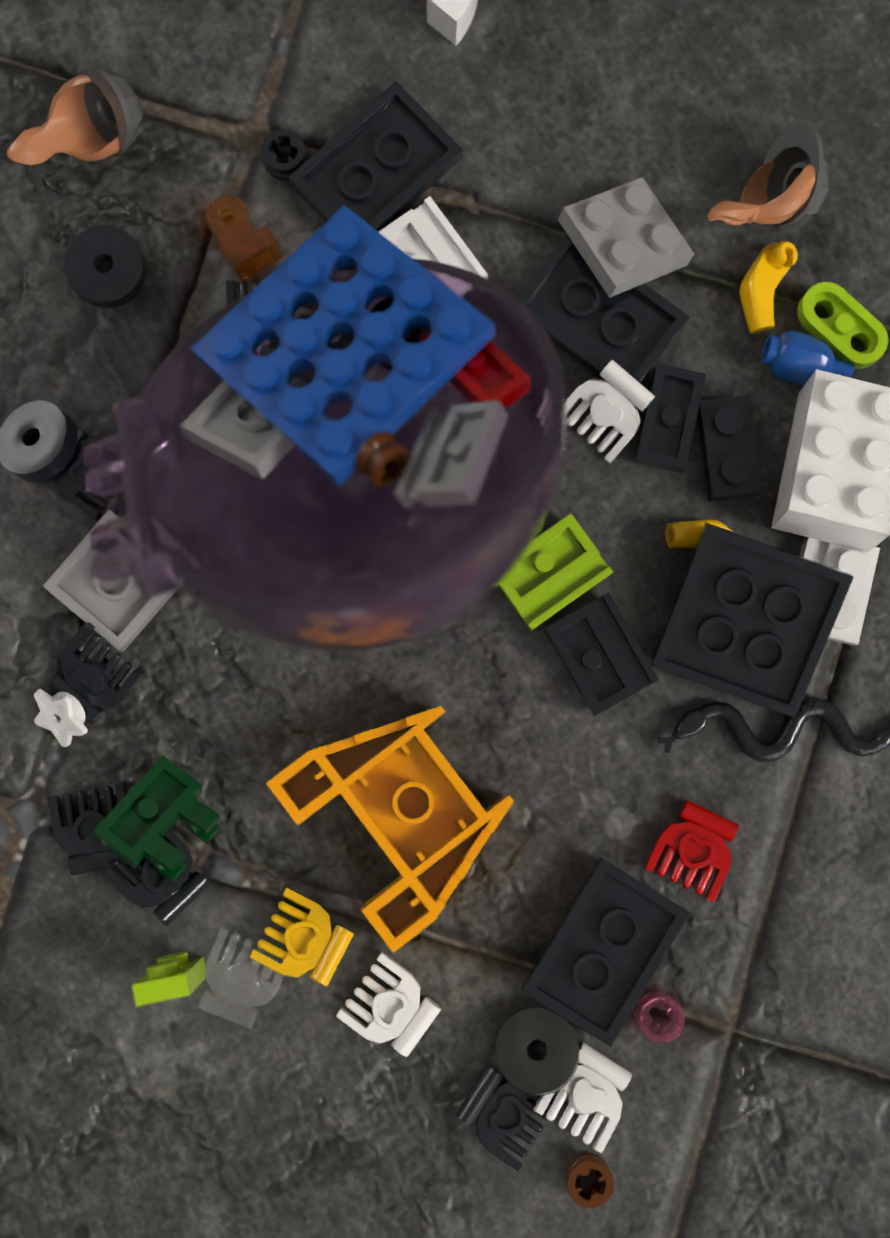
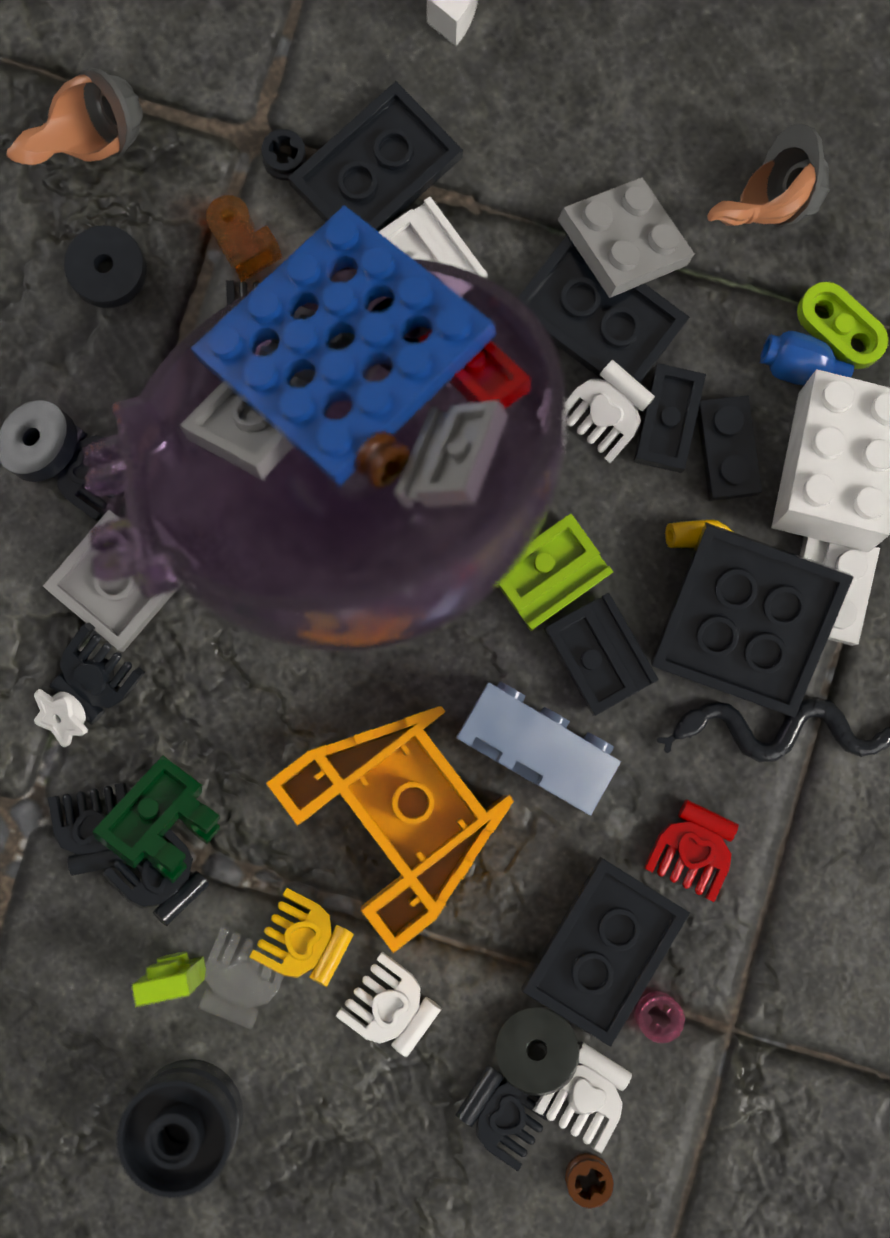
yellow arm [739,241,798,334] -> none
none -> black wheel [117,1059,243,1198]
none -> sand blue wedge [455,682,621,816]

